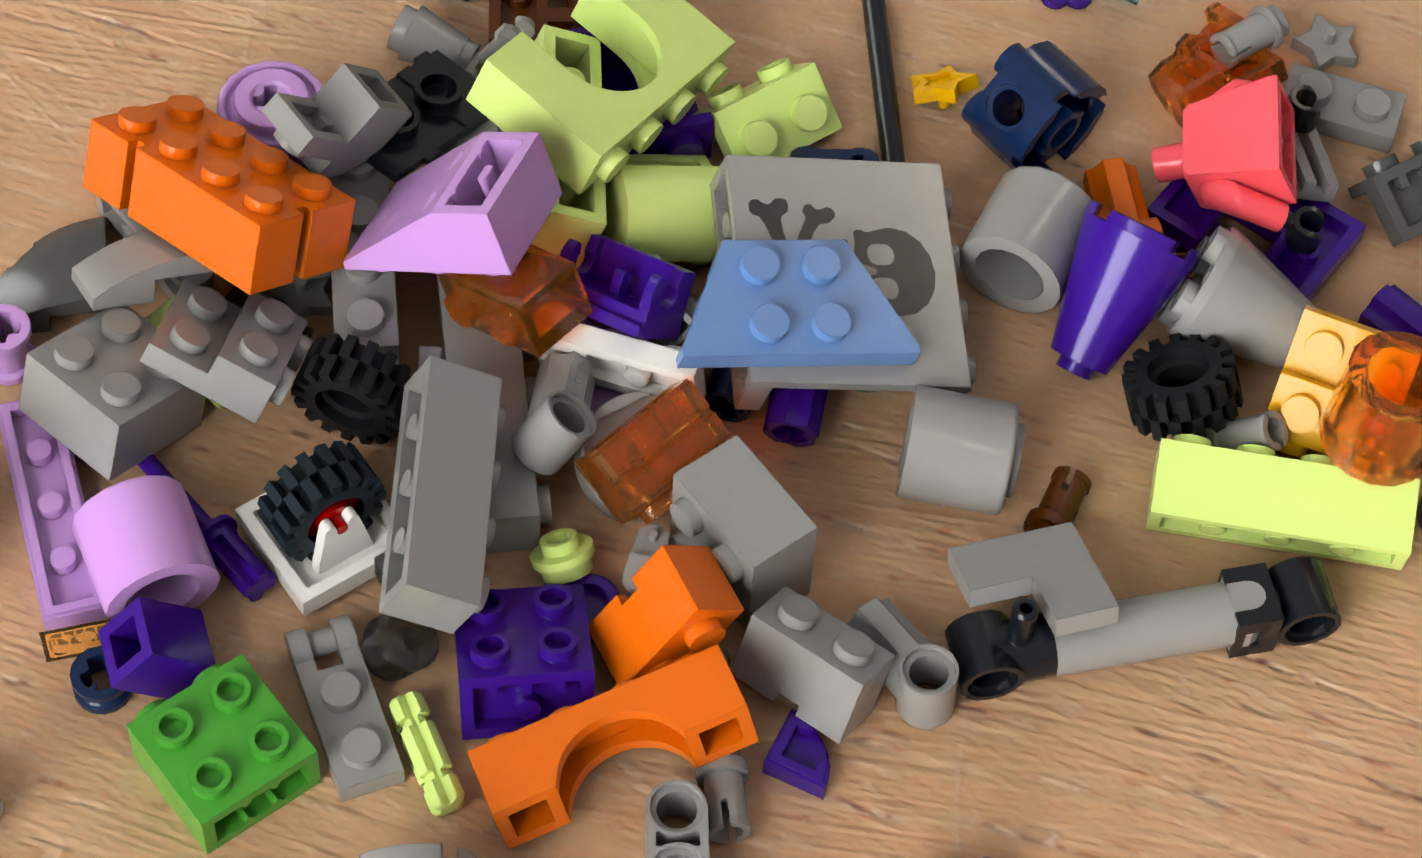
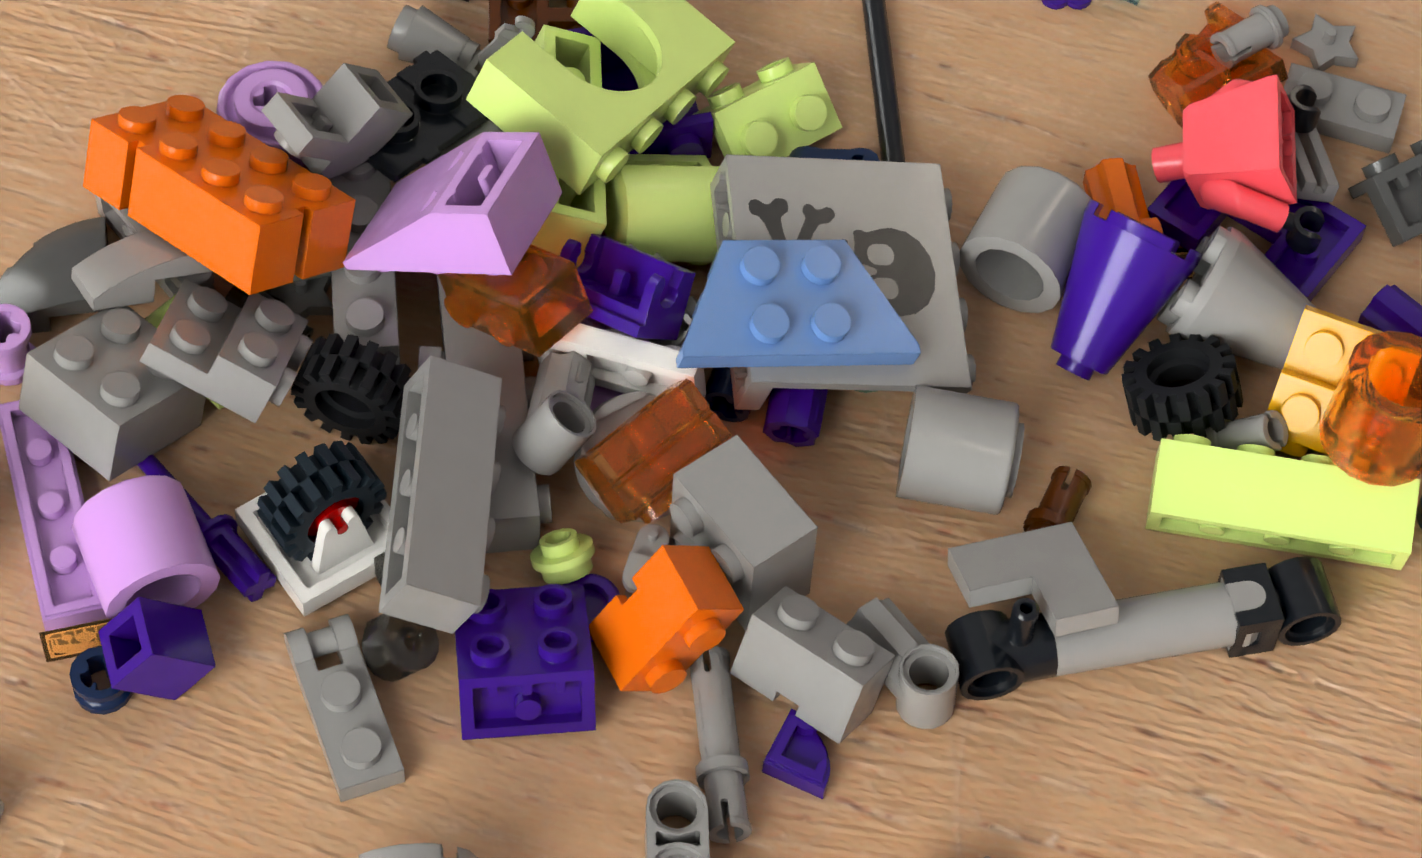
bright green brick [126,654,321,855] -> none
yellowish green axle [389,691,465,817] -> none
orange arch [467,644,759,850] -> none
yellow piece [911,65,979,109] -> none
dark blue brick [961,41,1107,170] -> none

